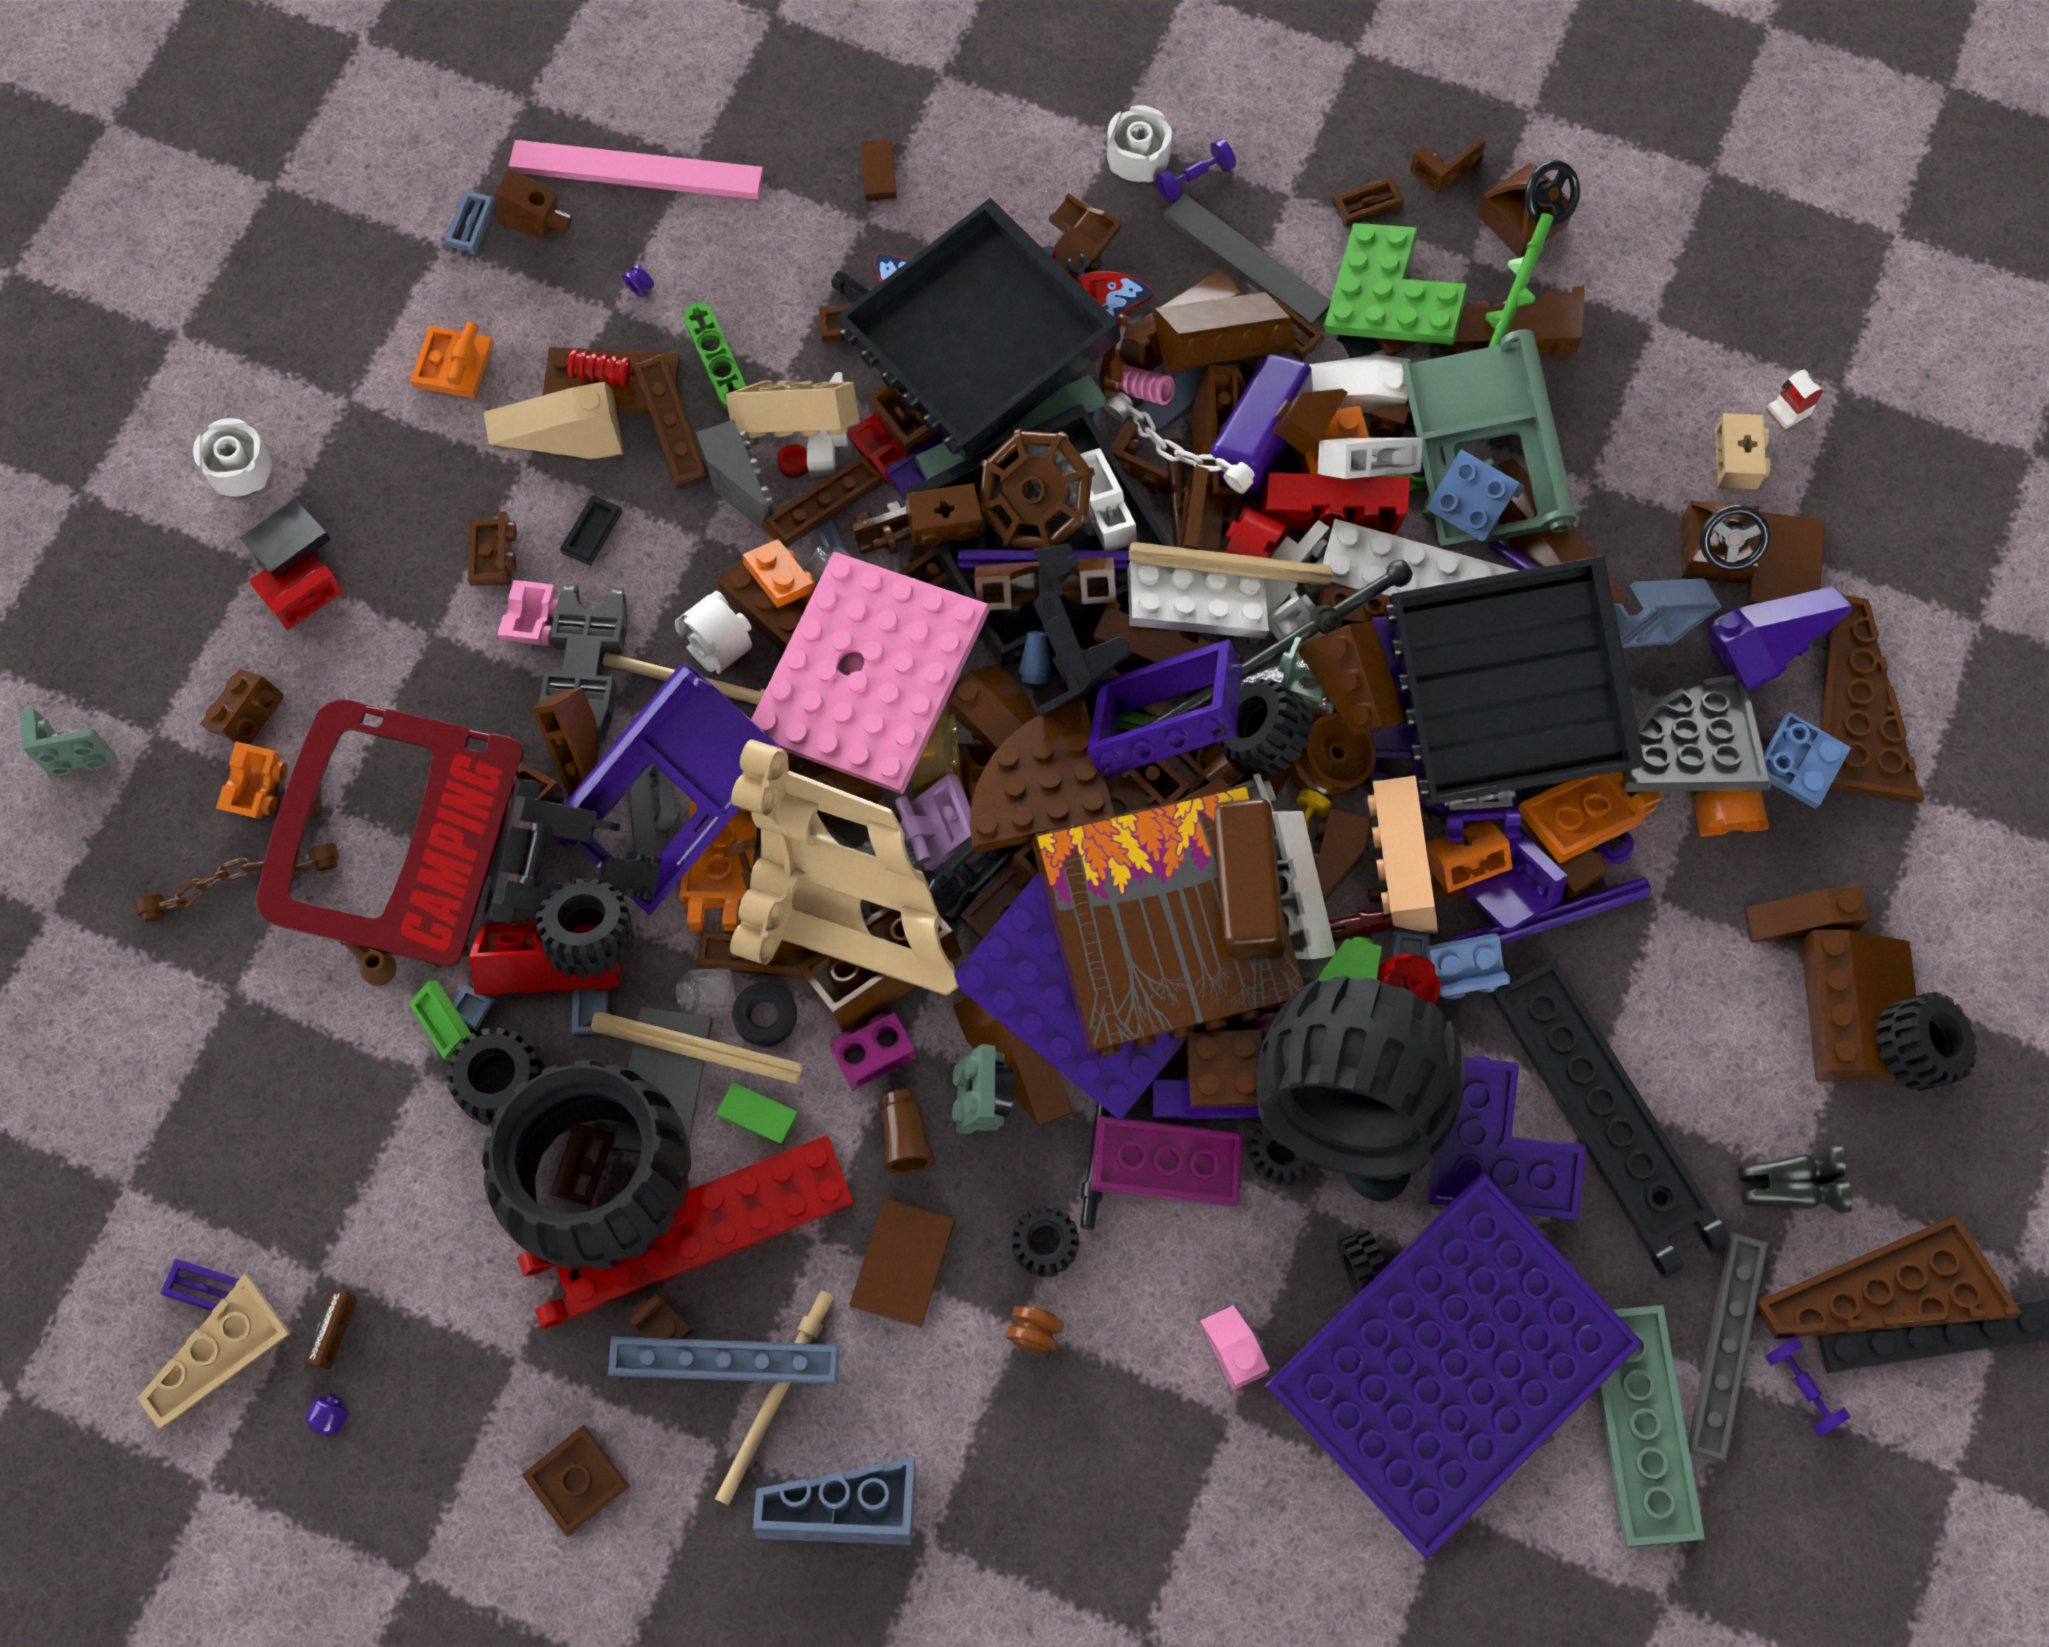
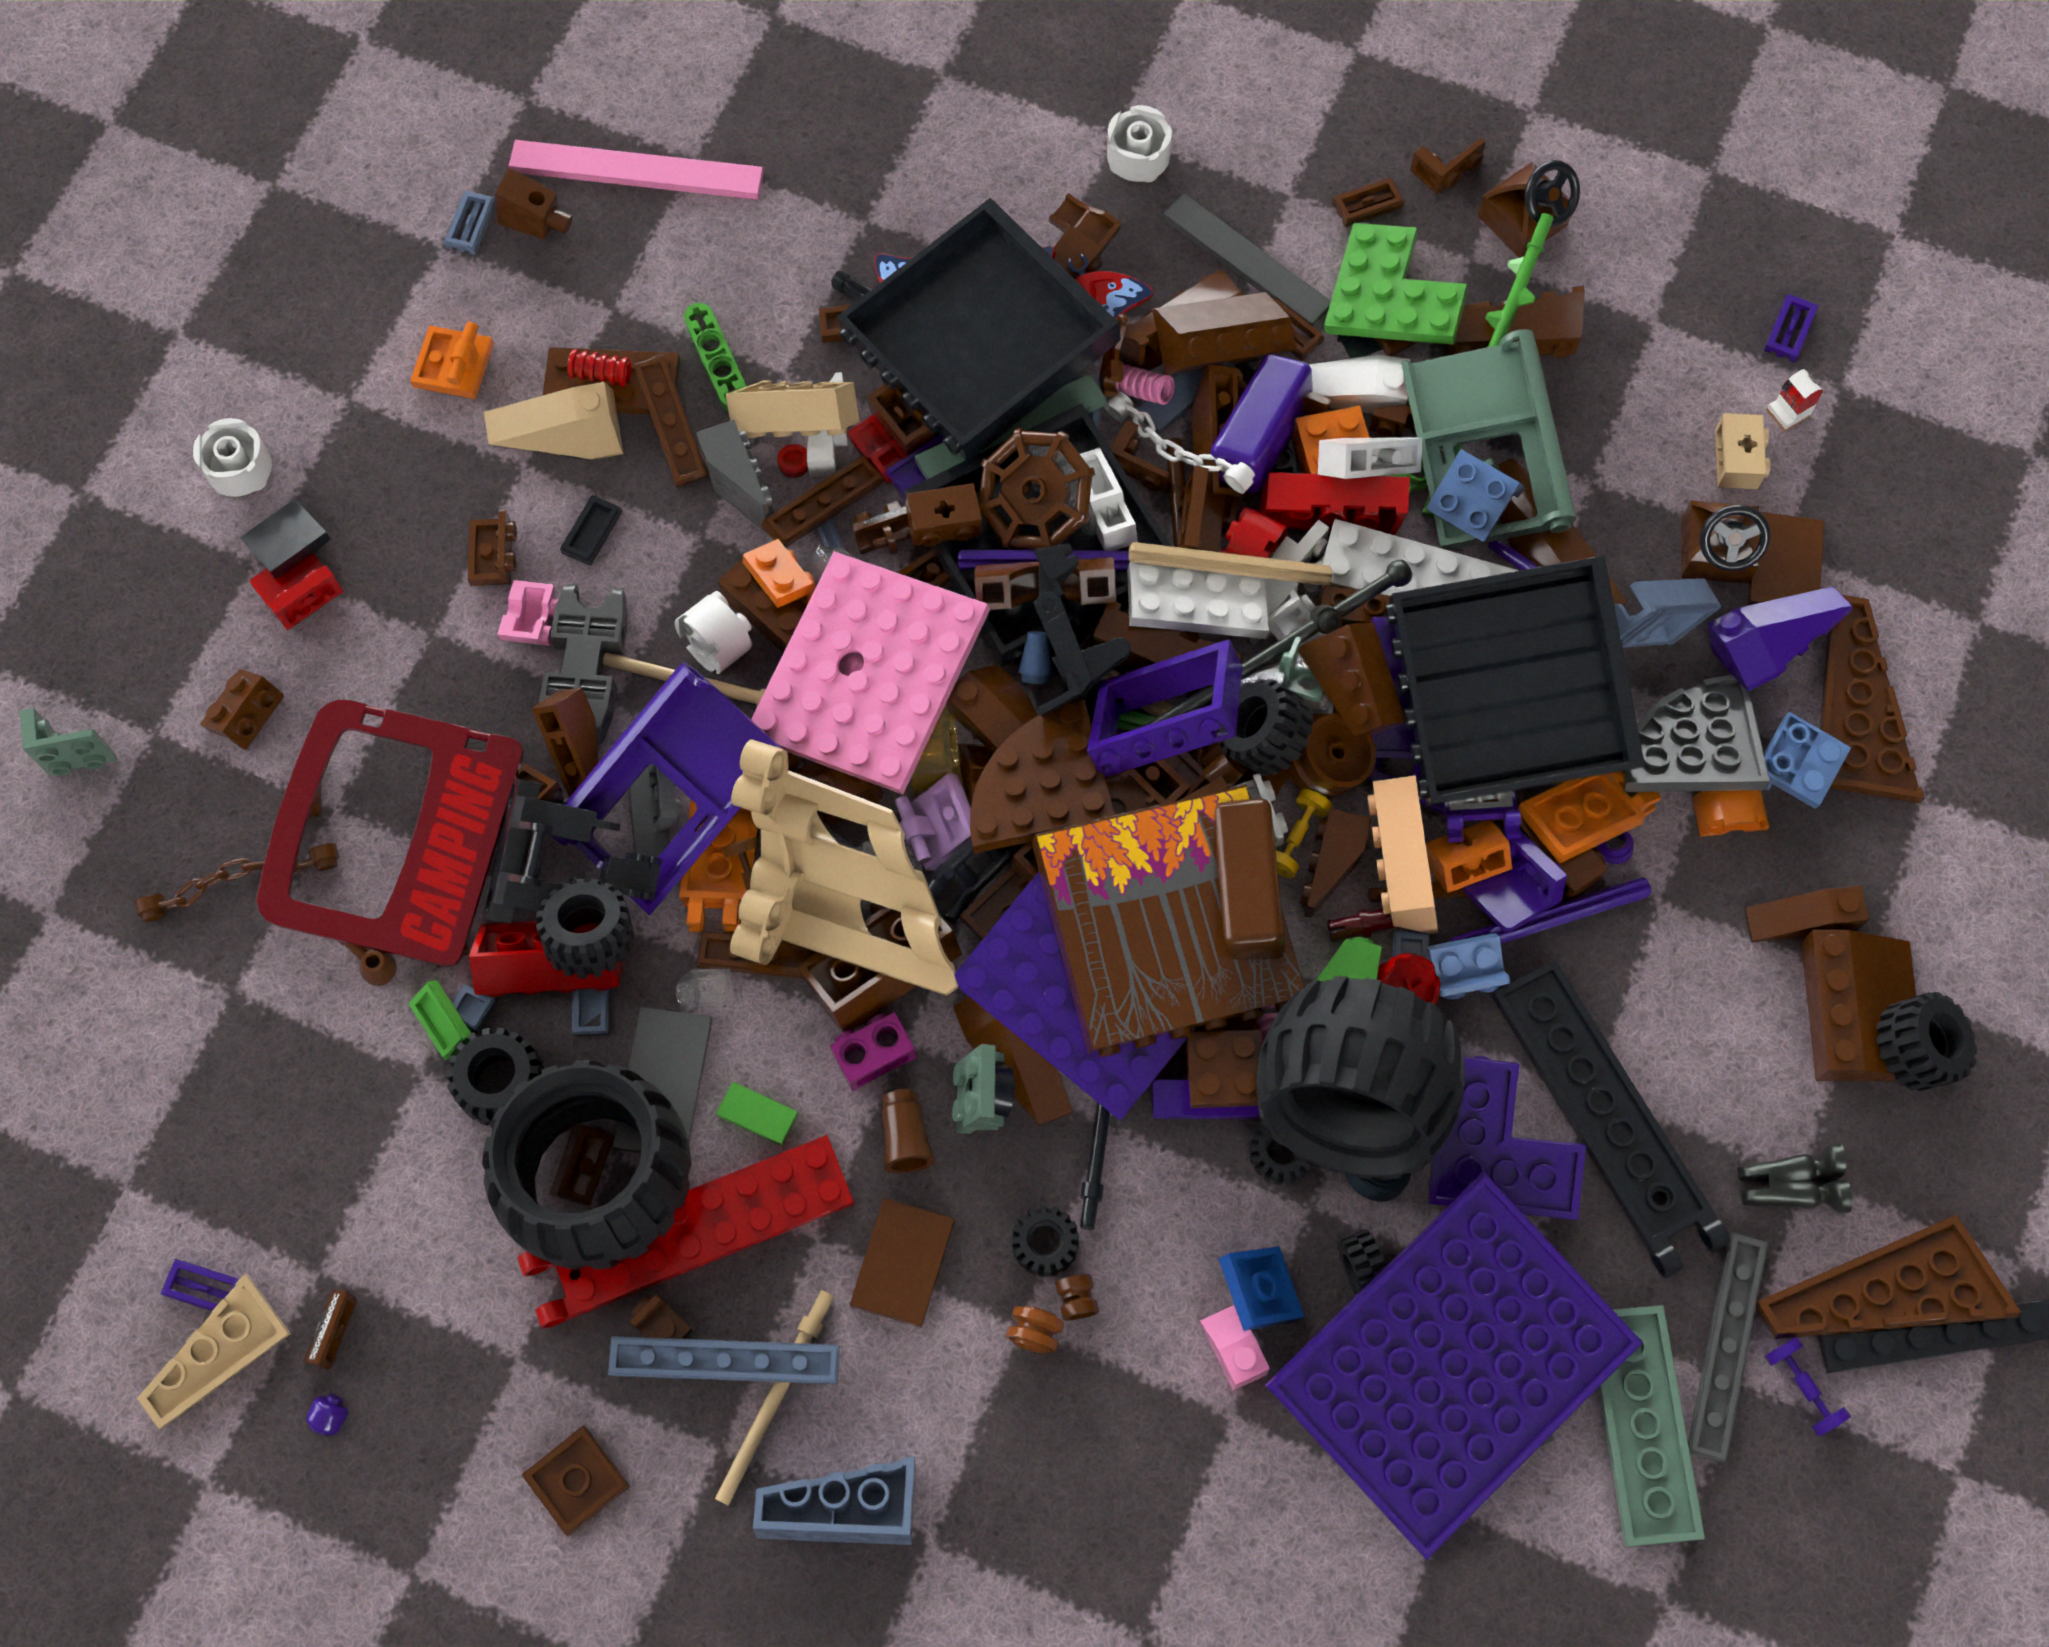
orange cylinder [216,742,288,818] -> none
tan axle [591,1012,803,1083] -> none
dark purple bush [622,264,654,297] -> none
black tyre [732,982,797,1047] -> none
reddish brown tile [860,139,897,201] -> none
magenta tile [1090,1116,1243,1207] -> none
dark purple wheel [1155,139,1236,203] -> none
reddish brown slope [1272,388,1348,454] -> none
white wedge [1272,811,1336,960] -> none
none -> reddish brown wheel [1055,1274,1099,1321]
none -> blue plate [1219,1246,1304,1331]
none -> dark purple tile [1763,294,1819,362]

